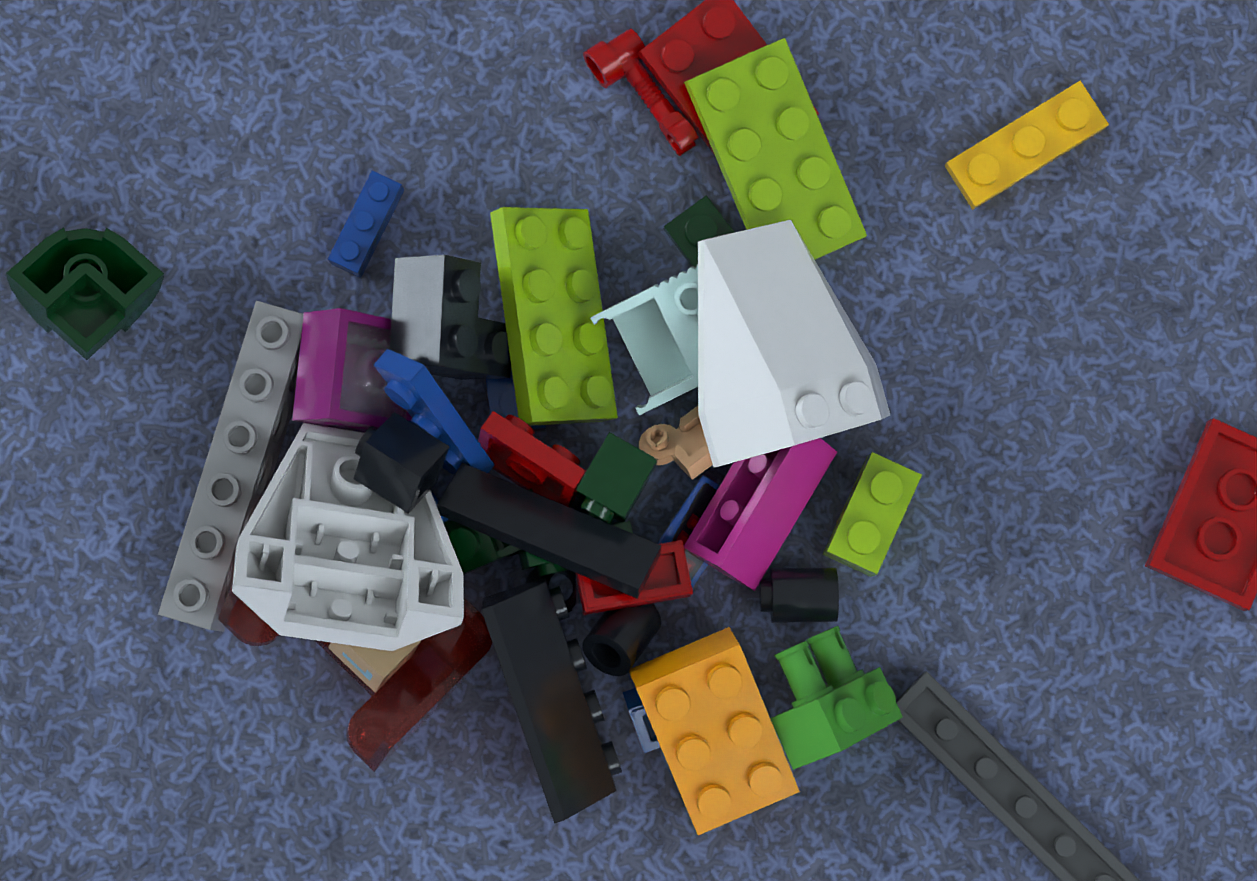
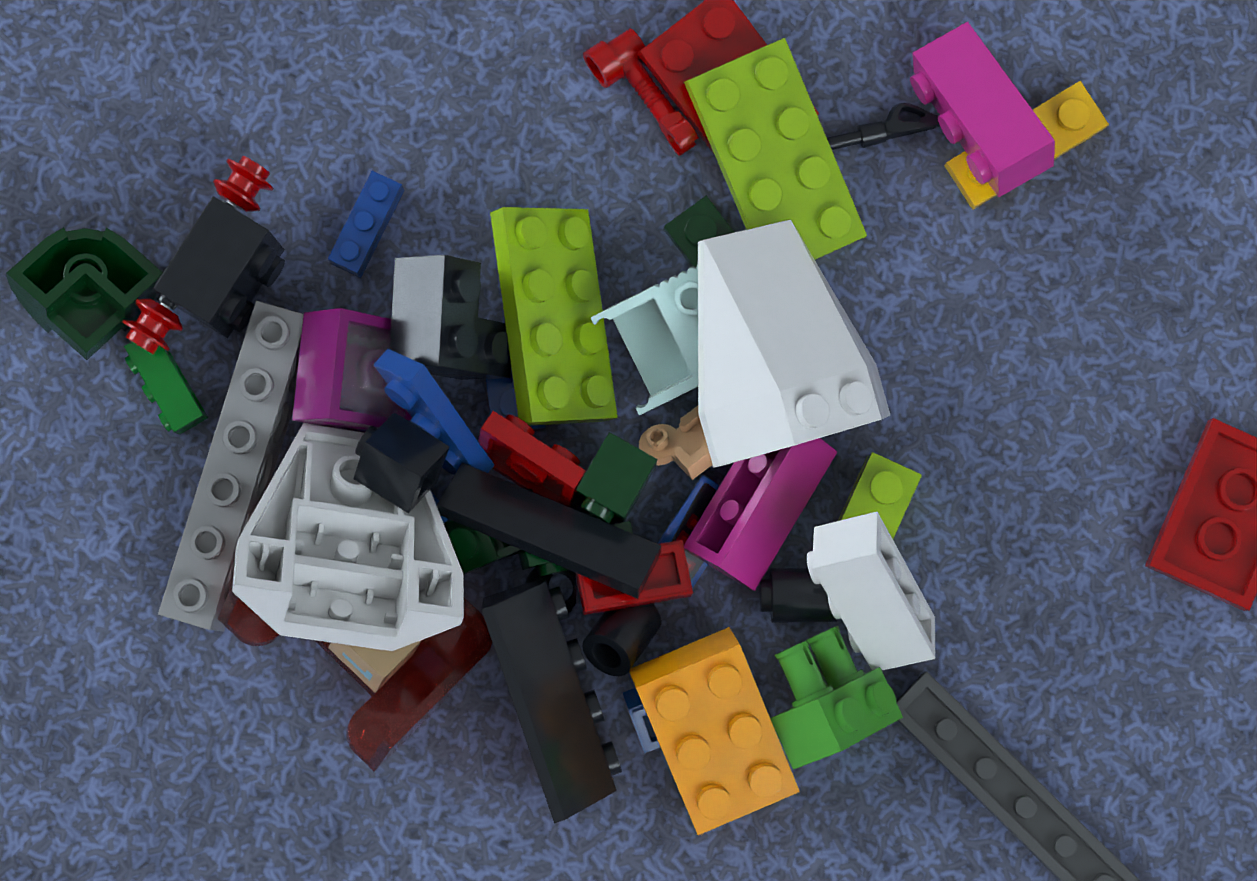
none -> black brick [122,156,285,355]
none -> green piece [124,342,208,435]
none -> white brick [807,512,935,670]
none -> black hand [827,103,940,150]
none -> dark pink brick [910,21,1055,197]

